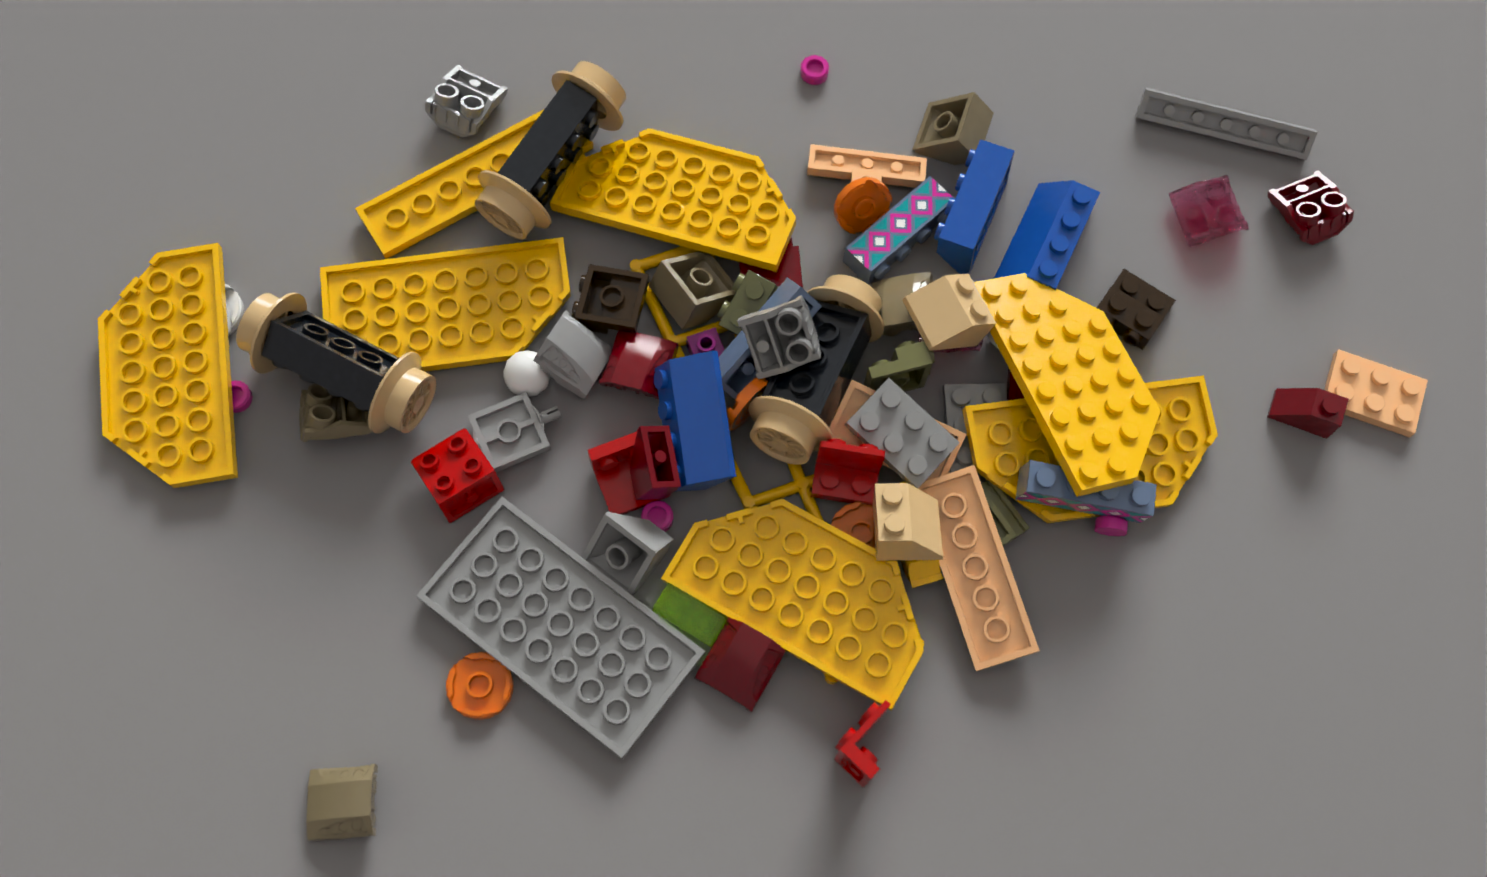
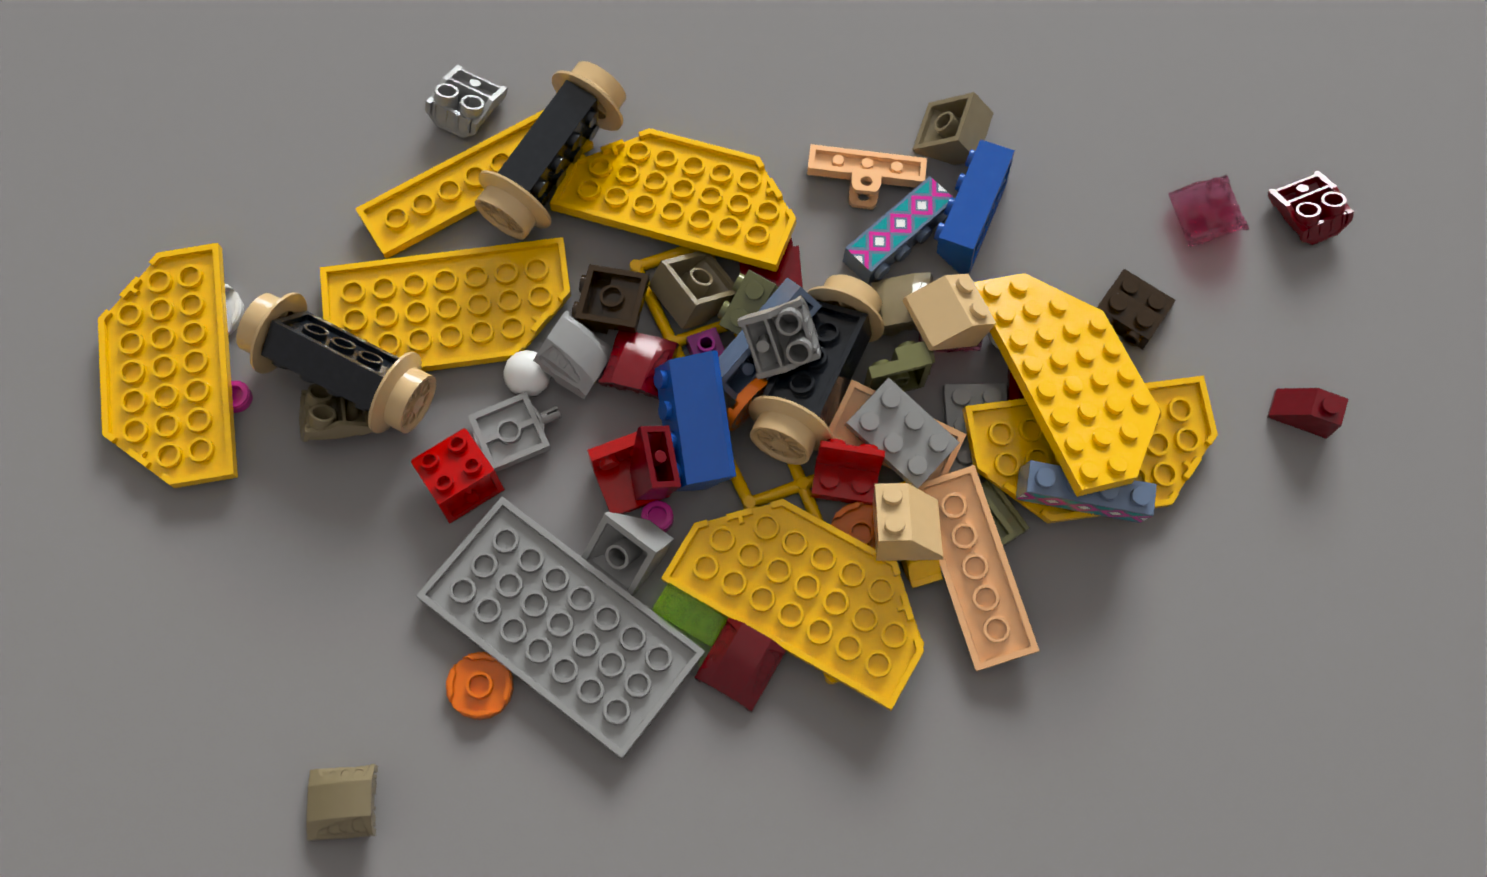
dark pink tile [800,55,829,85] -> none
orange tile [834,177,892,234] -> none
red bracket [834,700,891,788] -> none
blue slope [994,180,1100,290] -> none
dark pink tile [1094,516,1128,536] -> none
light grey plate [1136,88,1318,160] -> none
light nougat plate [1324,349,1428,438] -> none

